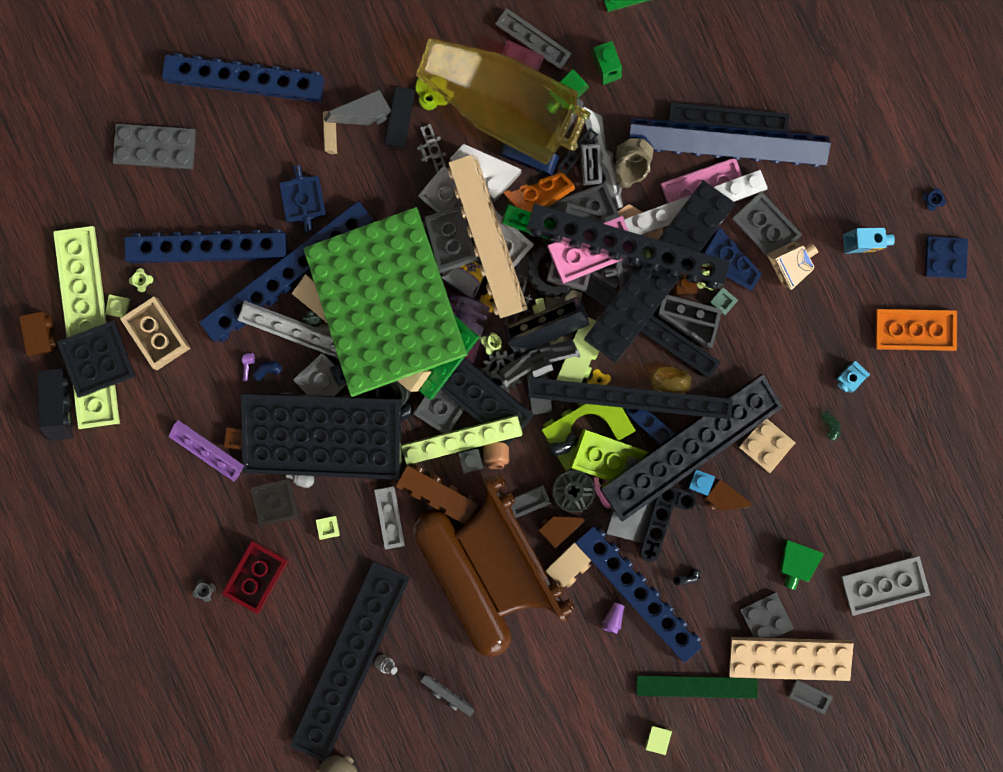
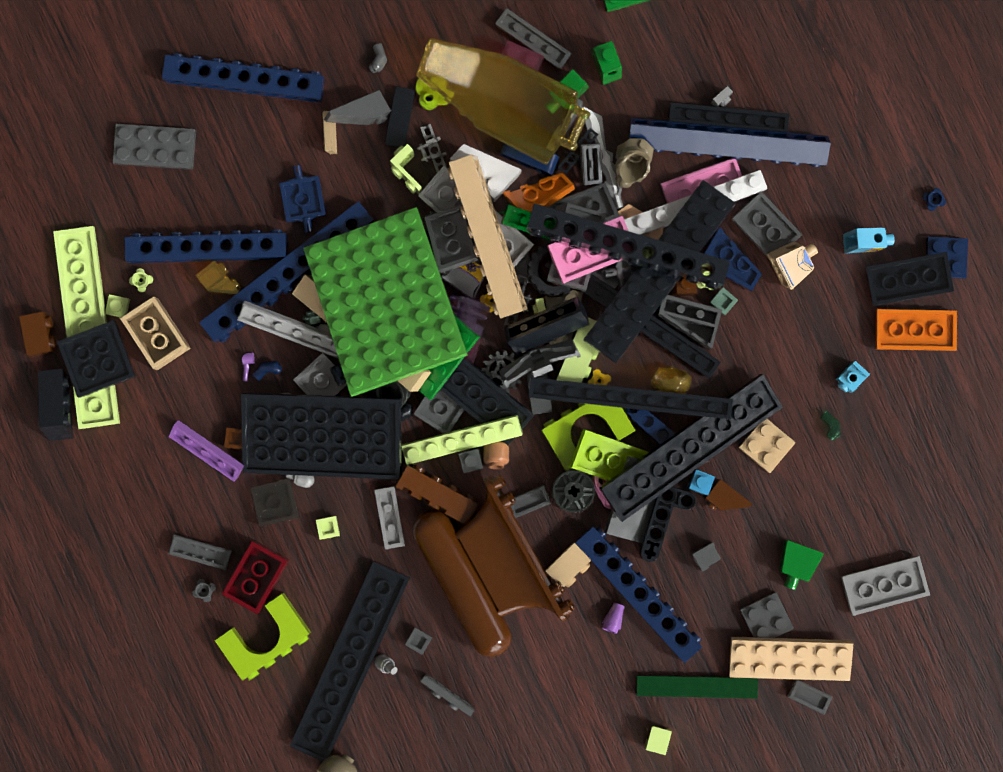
yellowish green plate [481,332,502,355] -> none
reddish brown slope [539,516,585,548] -> none
black arm [549,433,578,456] -> none
black arm [673,568,701,585] -> none
none -> dark grey plate [168,534,232,570]
none -> clear yellow slope [195,261,241,296]
none -> lime arch [215,593,311,681]
none -> dark grey arm [369,43,387,73]
none -> yellowish green bracket [390,144,422,194]
none -> dark grey plate [405,627,432,655]
none -> dark grey panel [690,542,721,572]
none -> light grey plate [711,86,733,107]
none -> black plate [866,252,954,306]

